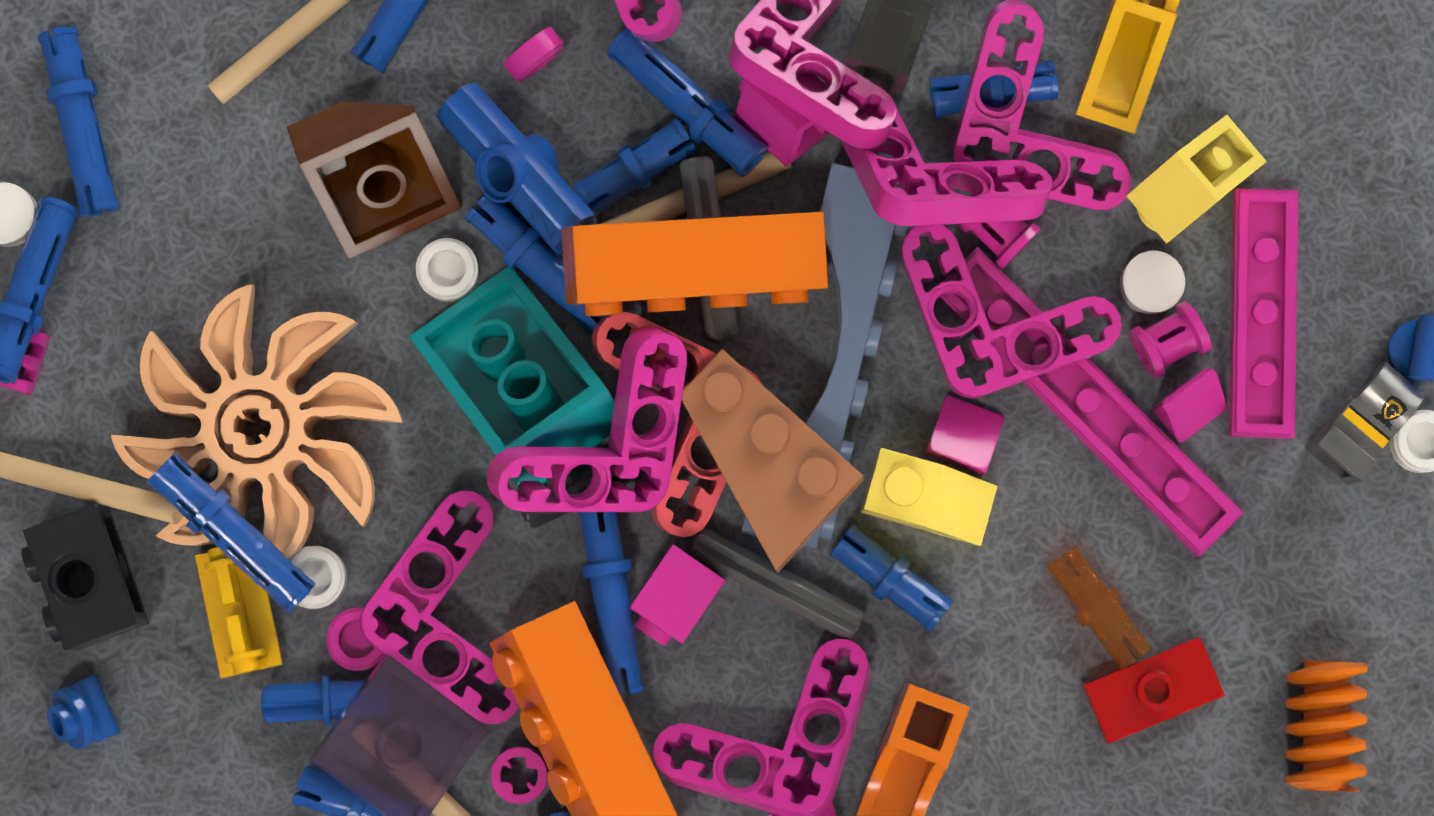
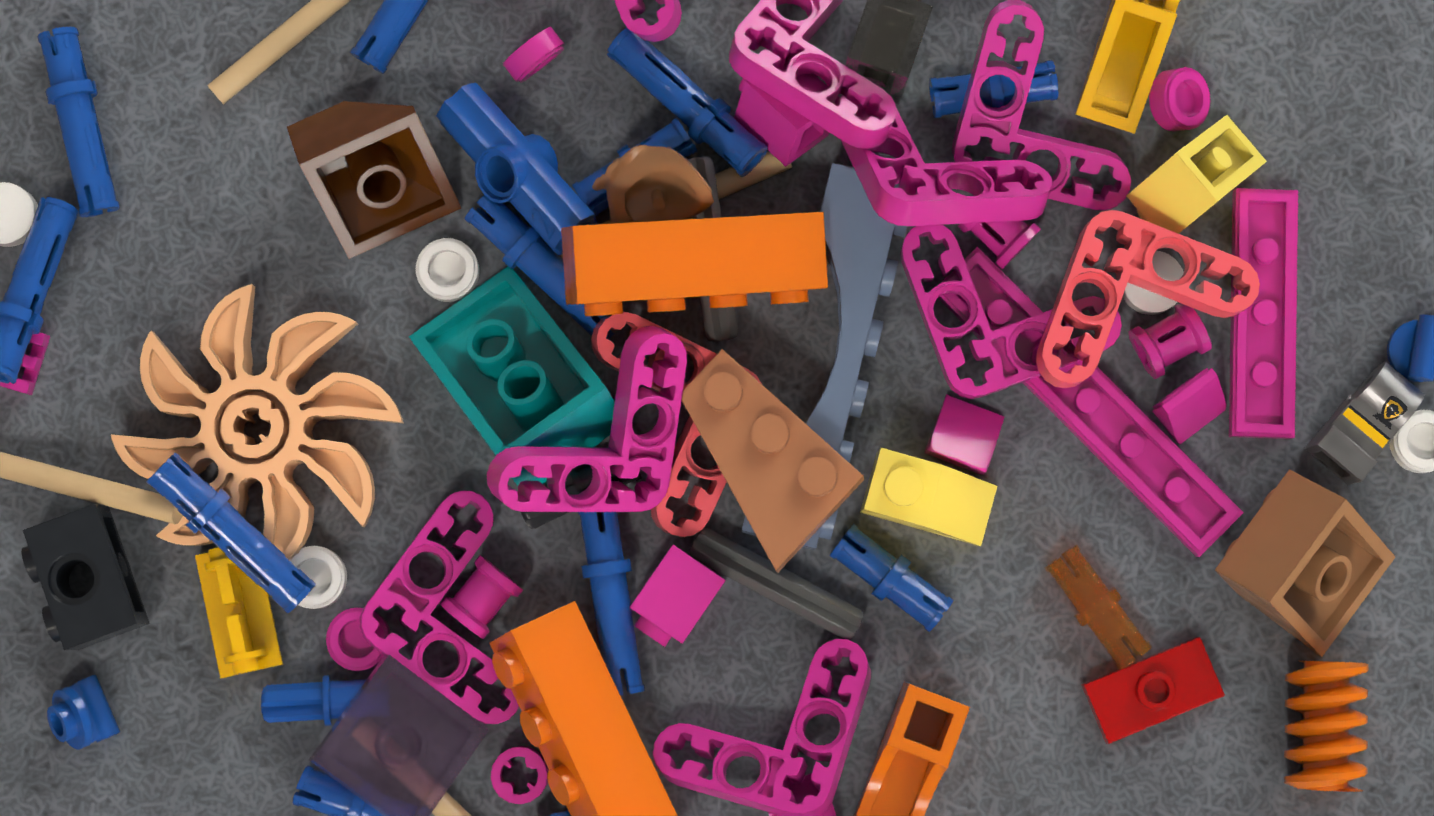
none -> dark pink bush [440,555,523,639]
none -> medium nougat hat [592,145,714,224]
none -> coral beam [1036,210,1260,388]
none -> dark pink tile [1149,67,1210,132]
none -> medium nougat slope [1215,469,1395,657]

